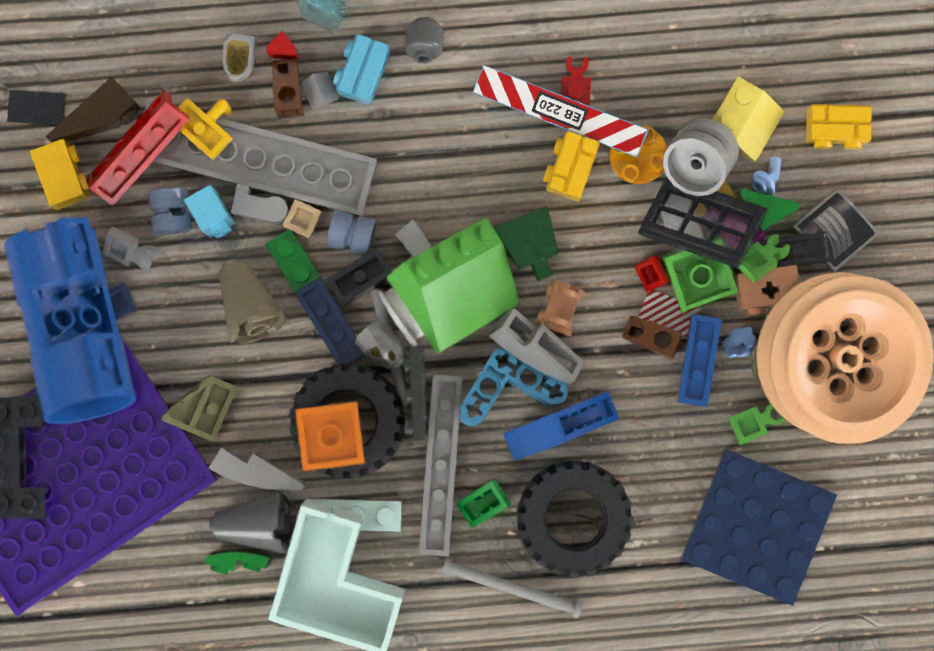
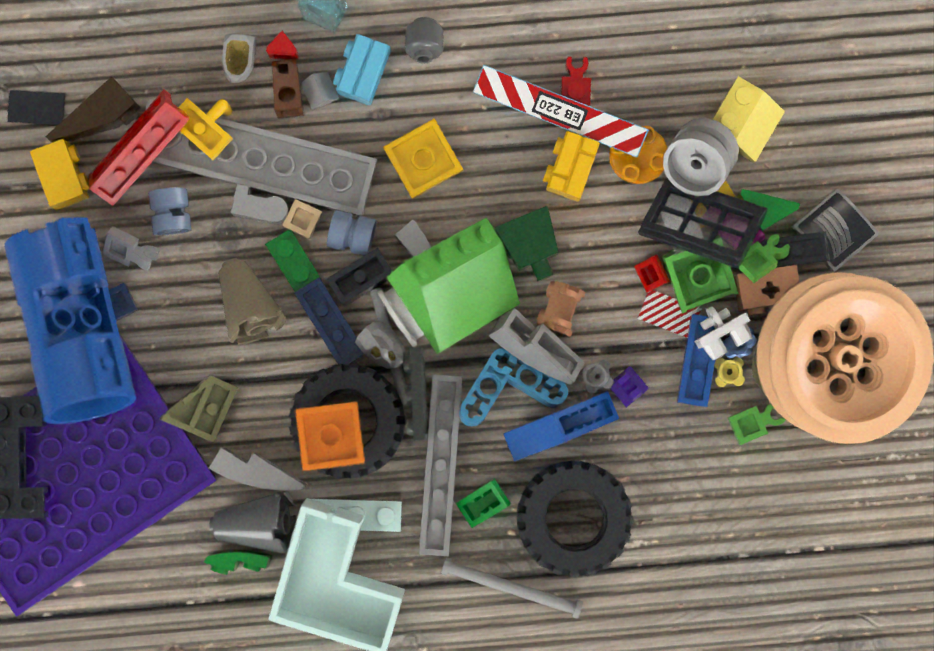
medium azure brick [184,185,236,239] -> none
reddish brown leg [622,316,682,360] -> none
dark blue plate [680,449,837,606] -> none
light blue plate [752,157,781,196] -> none
yellow brick [806,104,872,150] -> none
none -> yellow plate [383,118,463,199]
none -> light grey plate [582,360,614,393]
none -> dark purple tile [610,366,649,408]
none -> white hips [694,306,752,360]
none -> light yellow plate [714,357,745,387]

